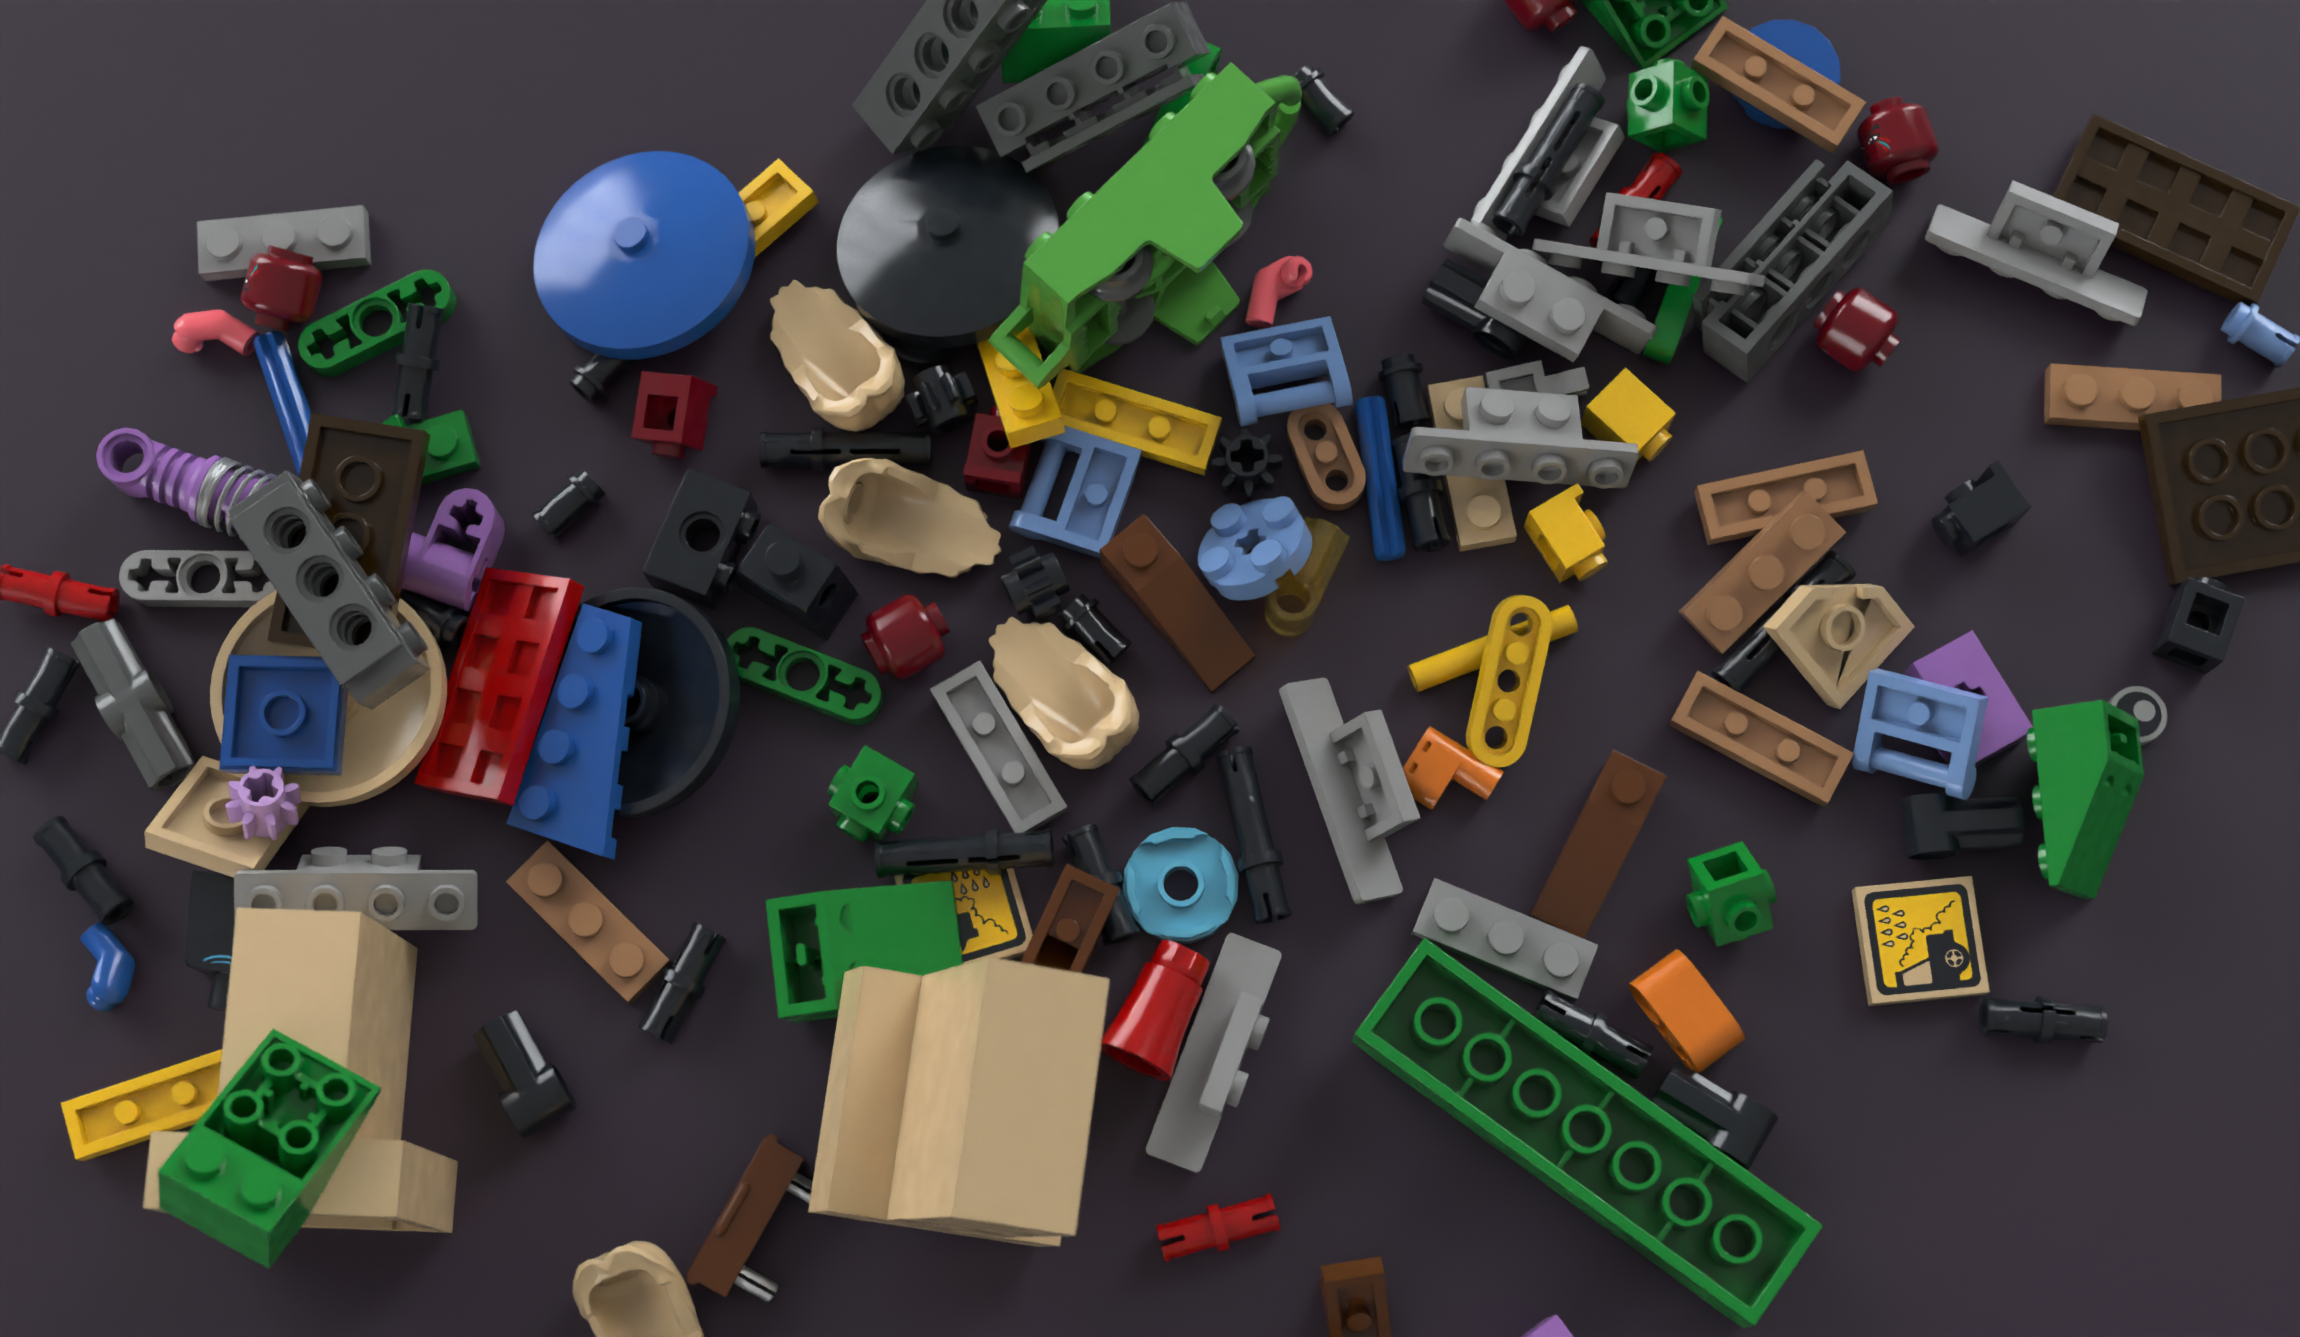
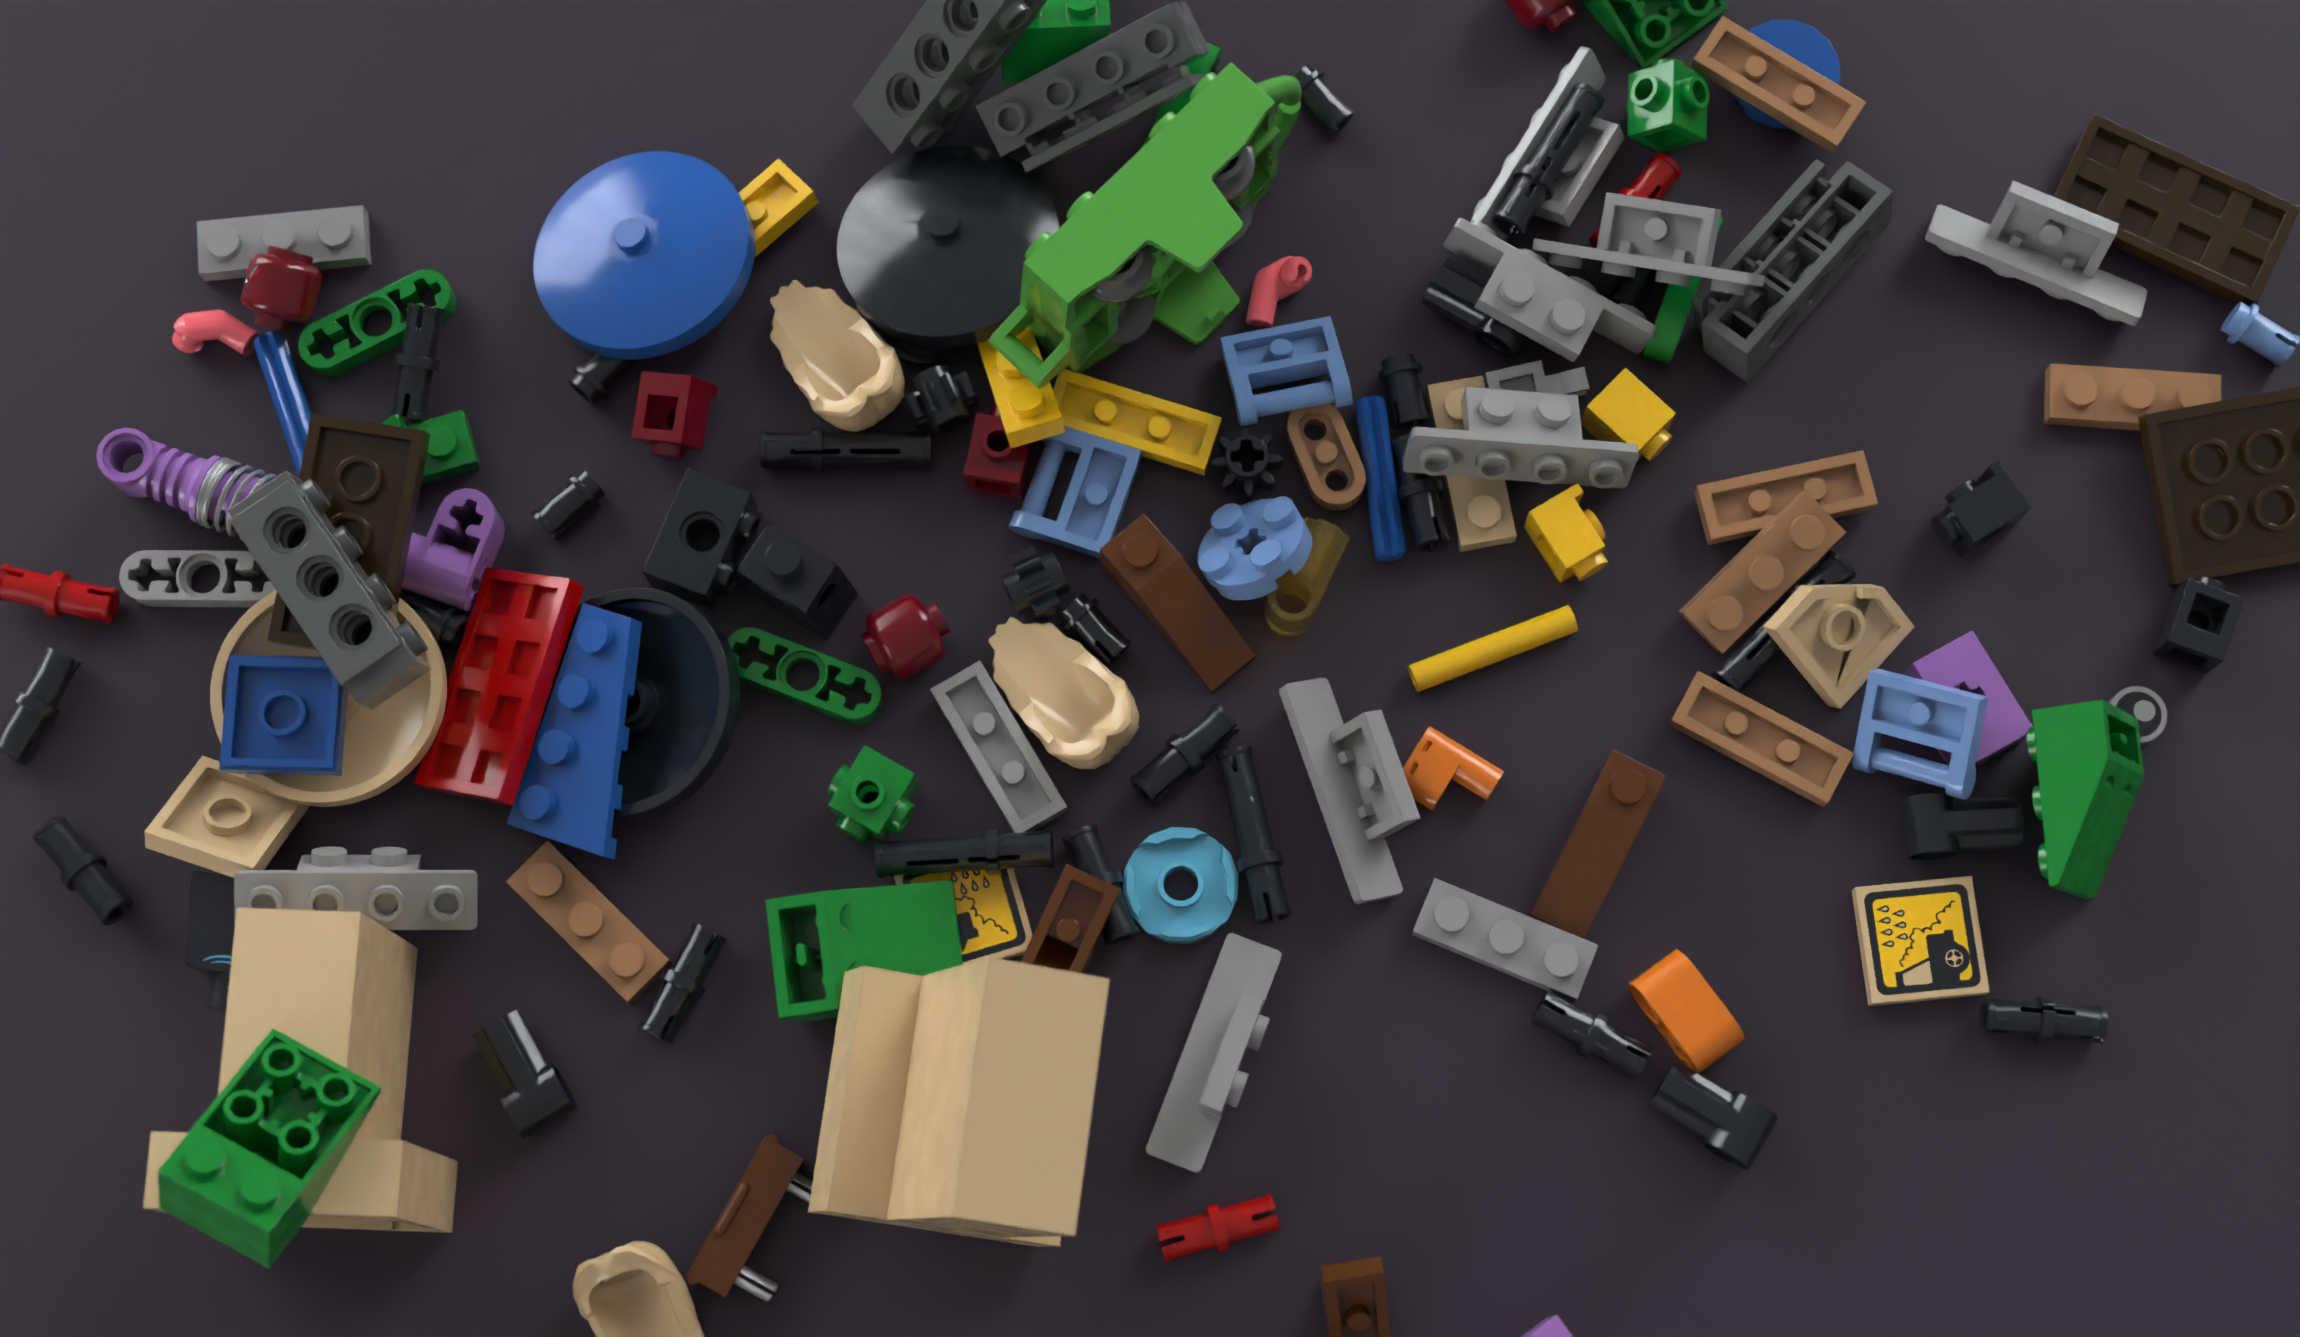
yellow plate [61,1049,222,1161] -> none
dark grey piece [70,618,197,792] -> none
blue arm [80,922,136,1012] -> none
lavender gear [225,766,301,840] -> none
tan hair [818,458,1001,578] -> none
red plant [1100,940,1210,1081] -> none
green brick [1351,938,1823,1328] -> none
yellow plate [1466,595,1553,768] -> none
green brick [1685,841,1777,947] -> none
dark red head [1812,287,1901,372] -> none
dark red head [1857,97,1939,185] -> none

